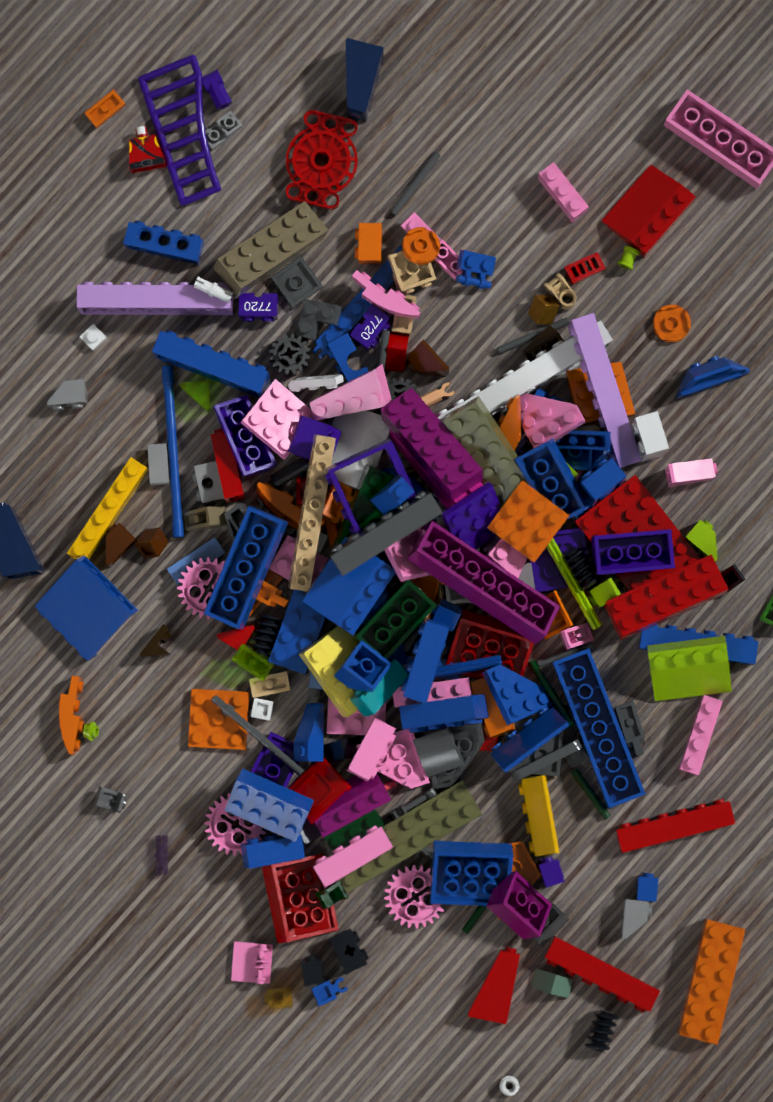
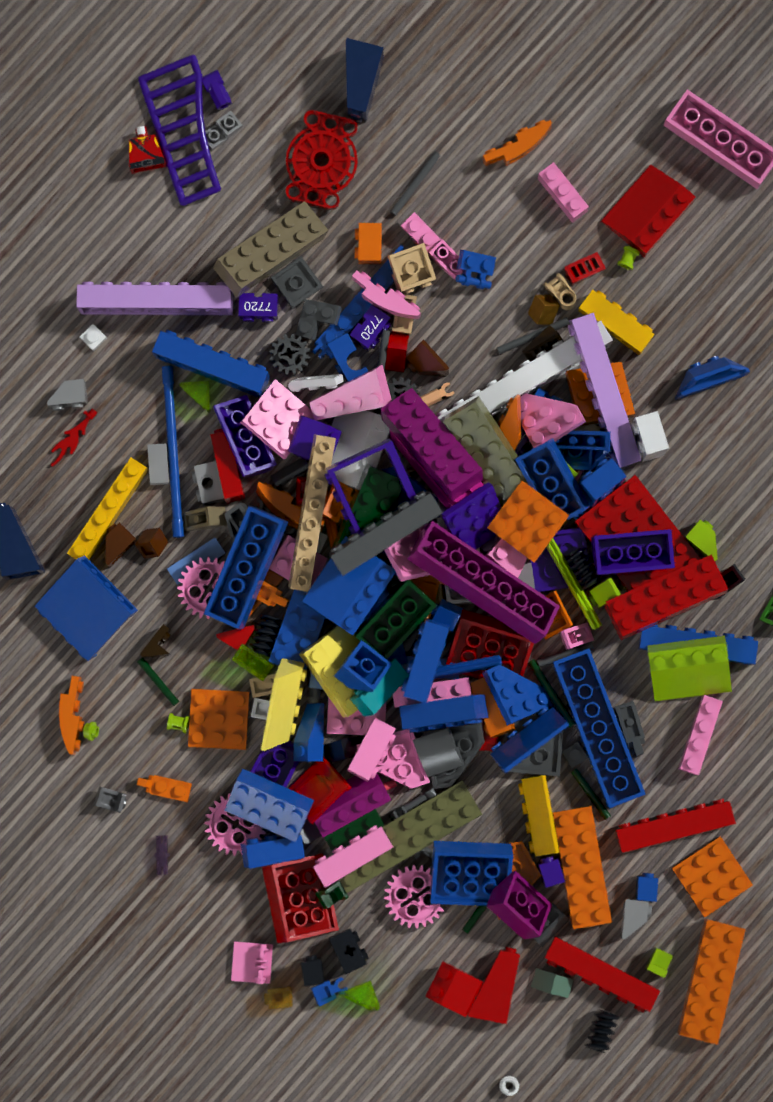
orange plate [84,89,126,129] -> none
blue brick [123,221,204,265] -> none
white pin [193,276,234,303] -> none
dark grey bar [211,695,304,776] -> none
blue slope [370,474,415,515] -> none
orange tile [402,227,440,265] -> none
dark grey beam [511,739,583,782] -> none
orange tile [653,304,691,343] -> none
bright pink slope [665,459,718,488] -> none
none -> red piece [51,408,98,467]
none -> dark green bar [137,657,180,706]
none -> orange hinge [137,775,192,802]
none -> lime bush [167,713,190,734]
none -> light yellow slope [261,658,307,751]
none -> clear neon green slope [338,980,380,1012]
none -> red slope [425,961,483,1017]
none -> orange slope [483,120,552,167]
none -> orange brick [552,806,612,929]
none -> yellow brick [578,289,655,356]
none -> lime panel [646,947,673,978]
none -> orange plate [671,836,753,918]

